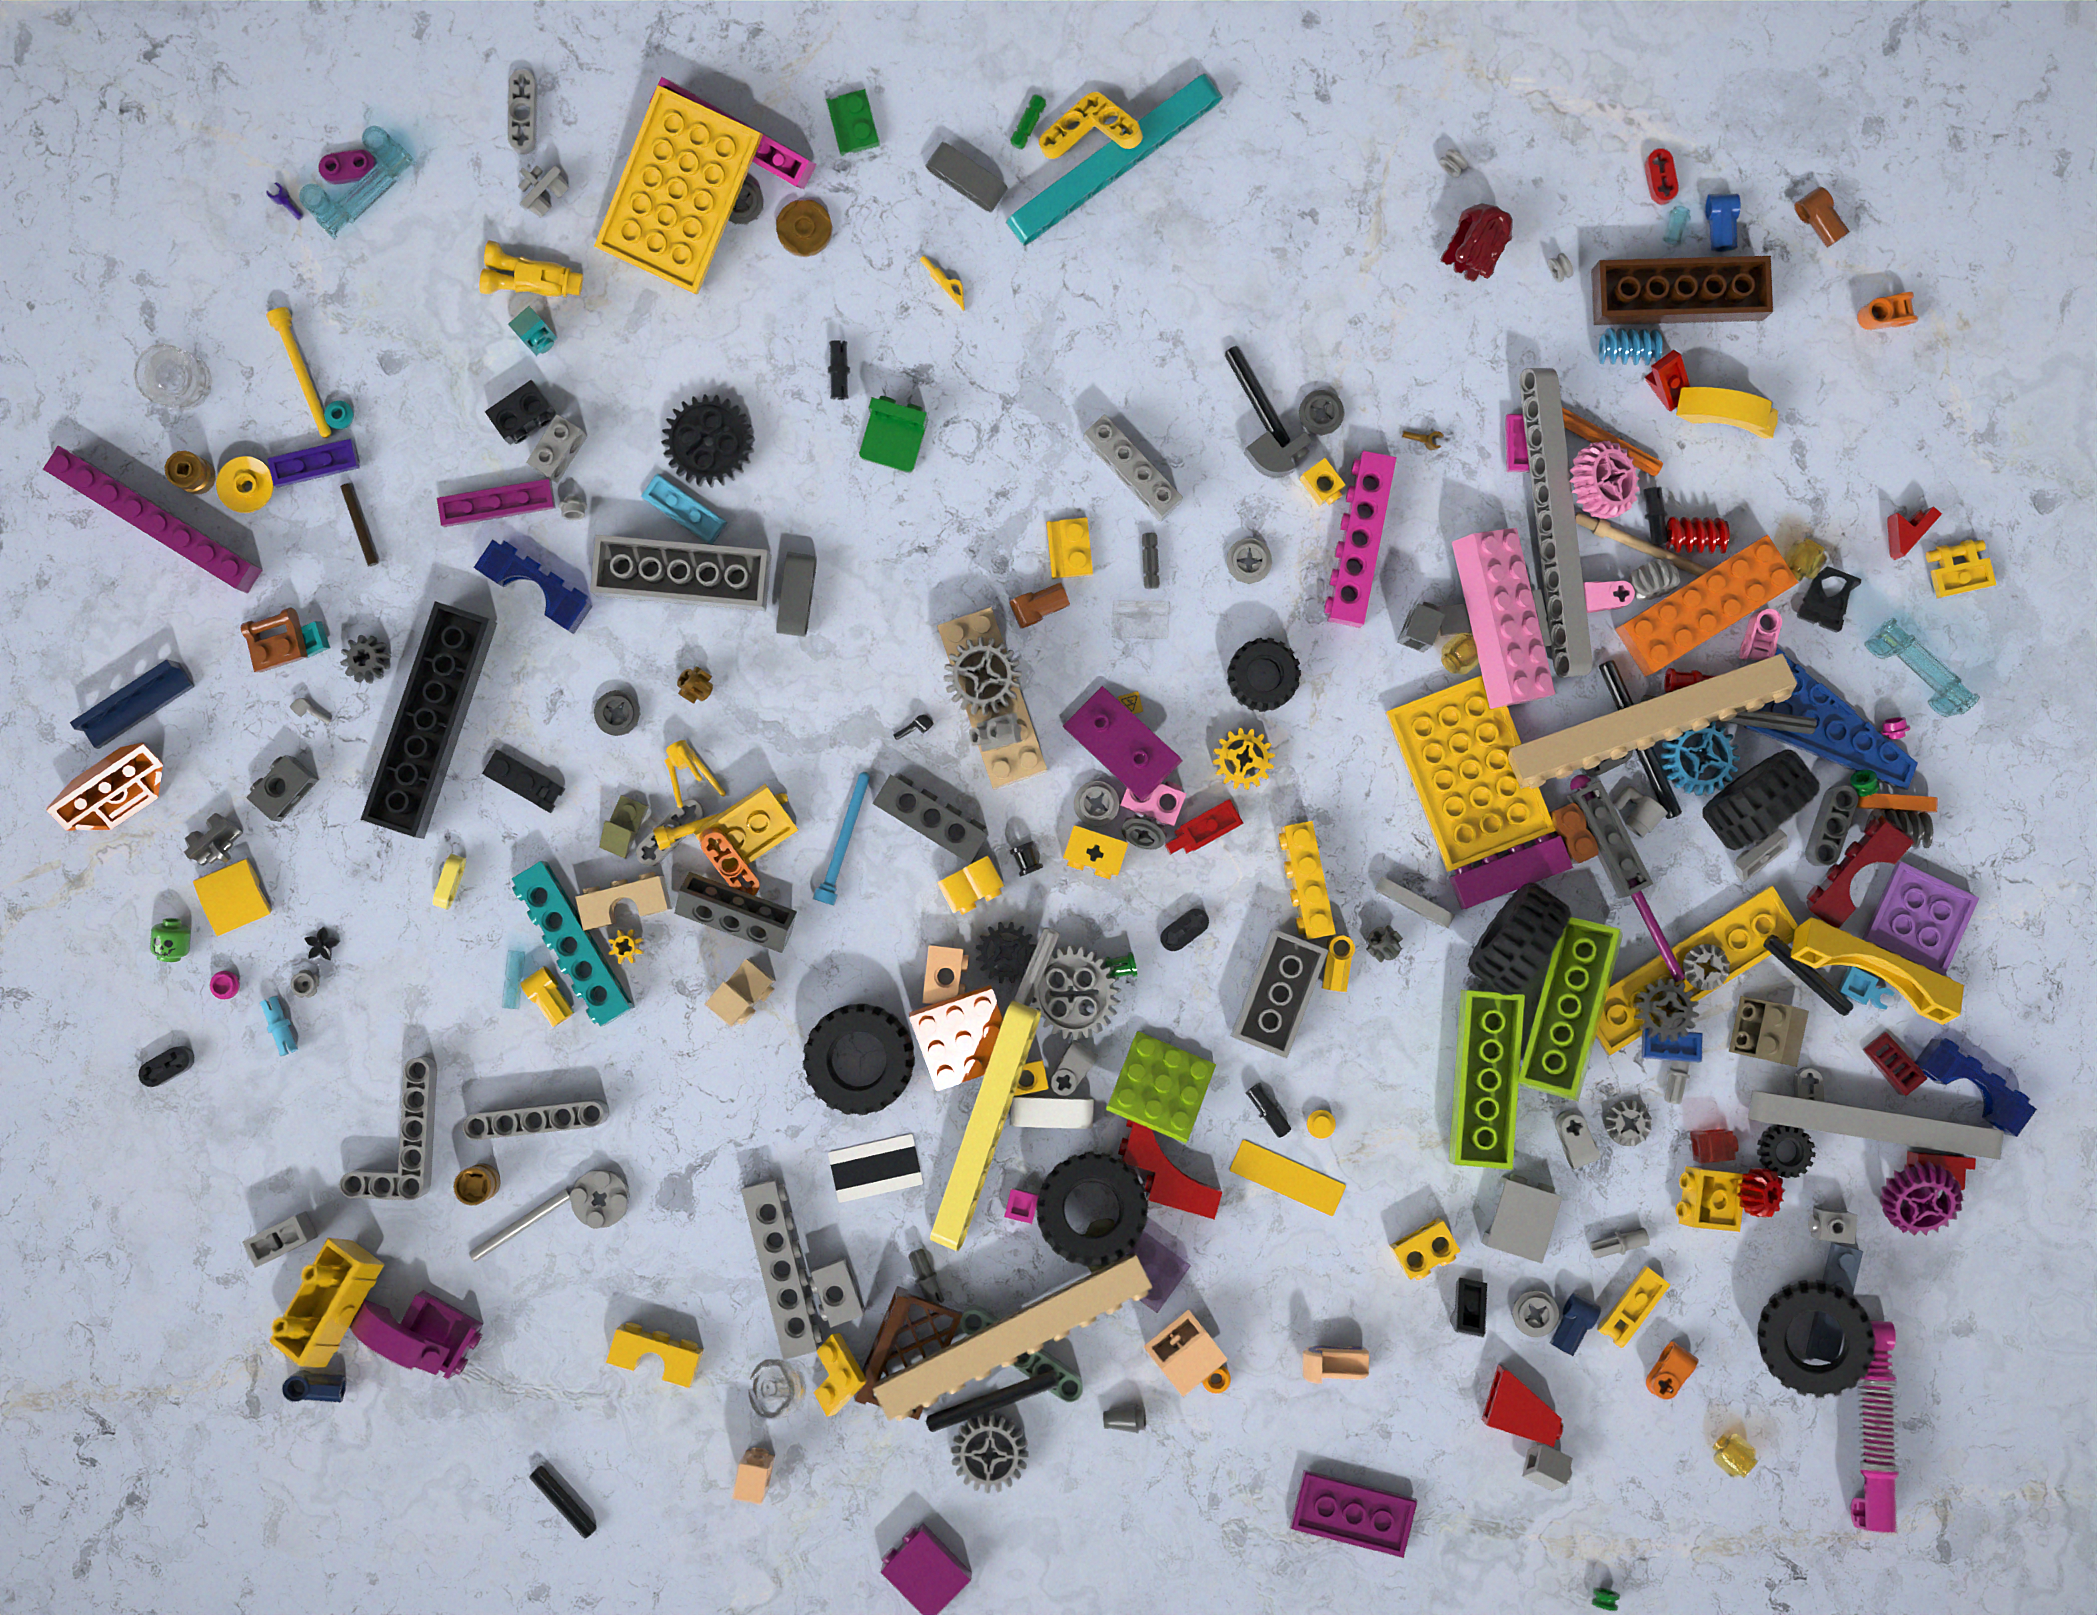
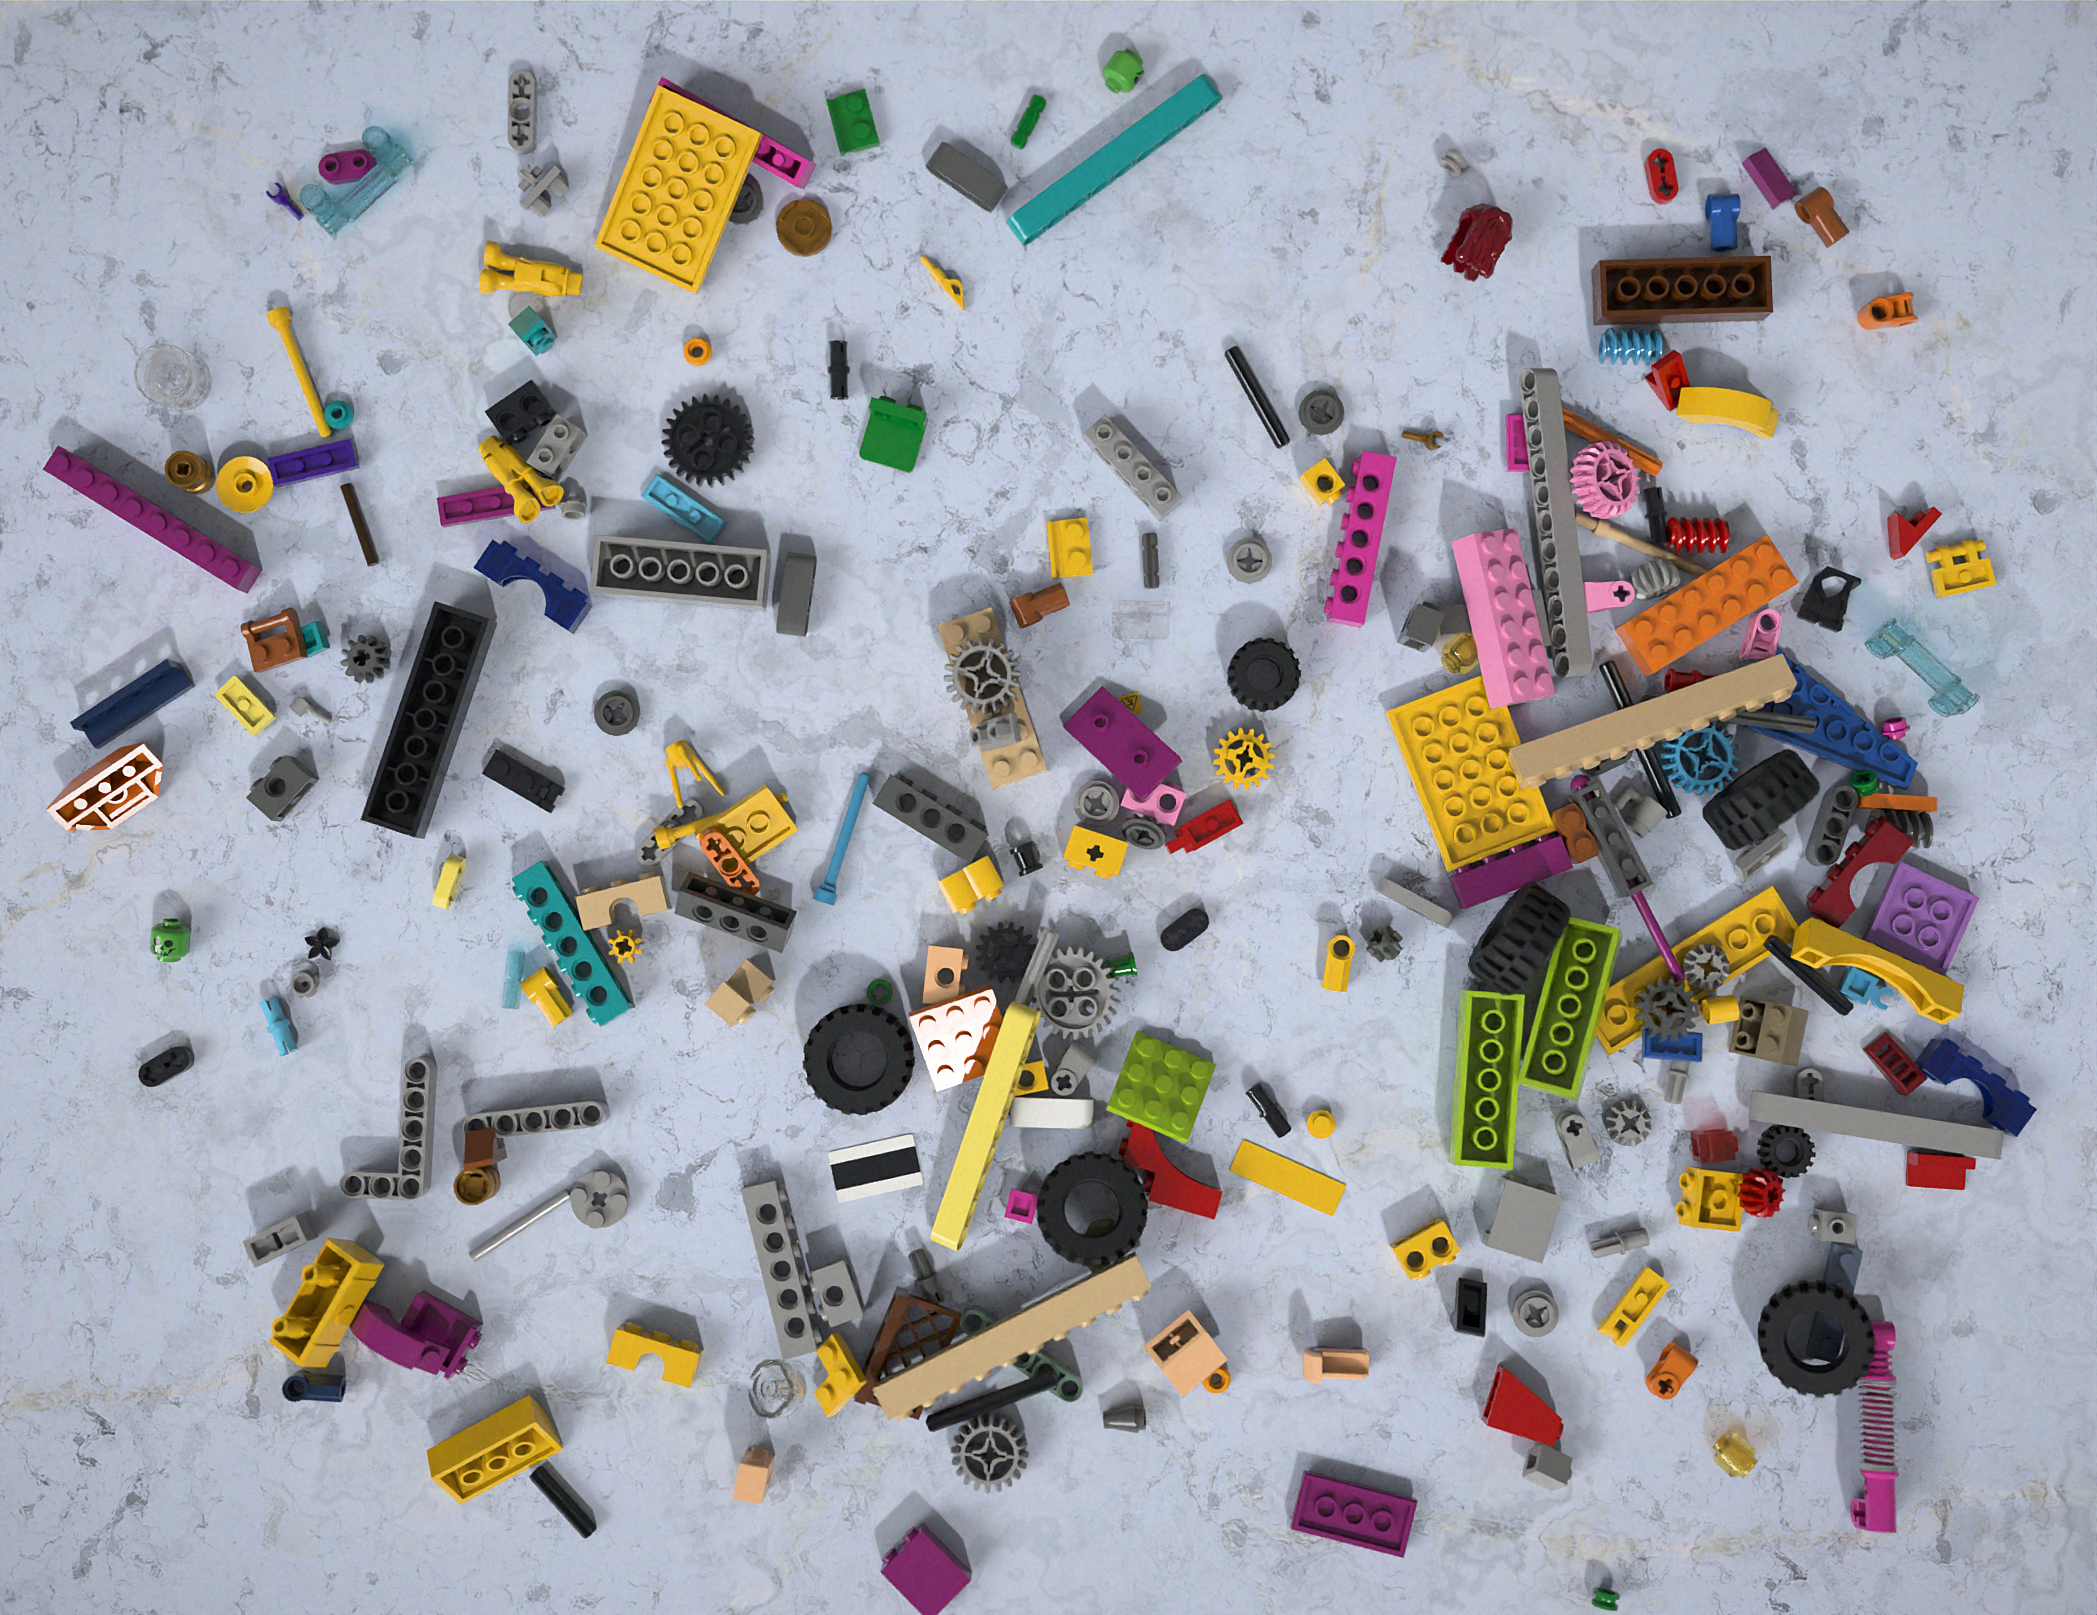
flat silver hips [184,813,243,866] -> none
yellow slope [193,858,272,936] -> none
dark pink plate [210,971,240,1000] -> none
olive slope [599,795,649,859] -> none
pearl gold gear [677,666,713,704] -> none
black hand [893,715,934,740] -> none
yellow beam [1038,92,1143,159] -> none
clear purple plate [1126,1231,1191,1313] -> none
light grey brick [1230,929,1328,1058] -> none
dark grey brick [1244,431,1312,478] -> none
yellow brick [1278,821,1336,940] -> none
light grey bush [1548,253,1573,283] -> none
dark blue piece [1550,1293,1601,1356] -> none
clear light blue pin [1663,206,1691,245] -> none
clear yellow head [1784,538,1827,582] -> none
magenta gear [1880,1161,1964,1236] -> none
none -> light yellow plate [214,675,277,737]
none -> yellow slope [426,1395,563,1505]
none -> dark orange slope [464,1127,507,1170]
none -> yellow piece [478,435,564,523]
none -> light orange plate [683,337,712,366]
none -> green bush [866,979,893,1005]
none -> bright green head [1102,49,1144,94]
none -> yellow piece [1695,994,1739,1025]
none -> magenta slope [1742,147,1798,210]

